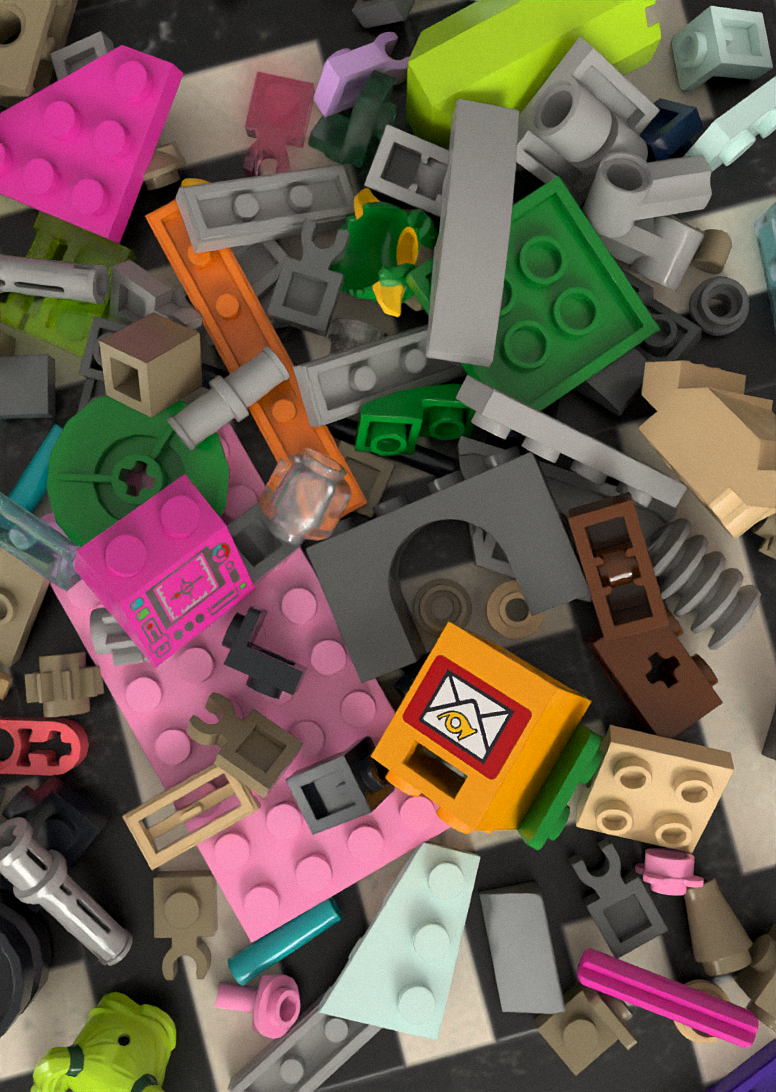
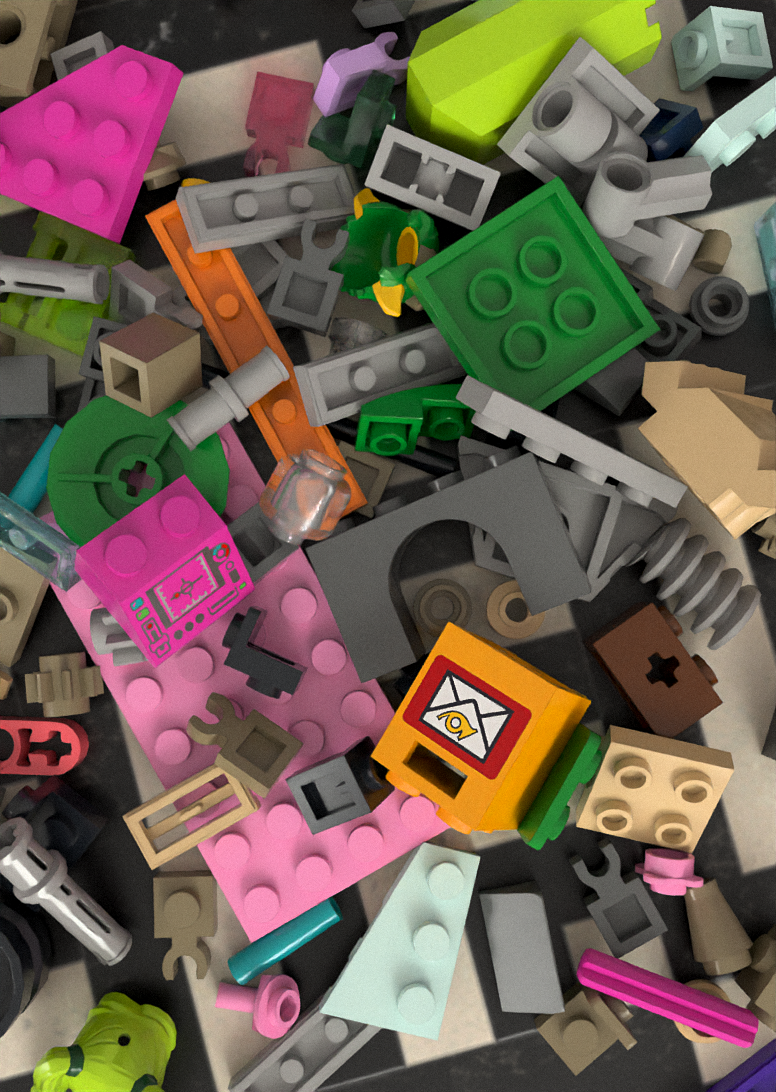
light grey slope [426,98,519,367] -> none
reddish brown brick [568,492,670,642] -> none

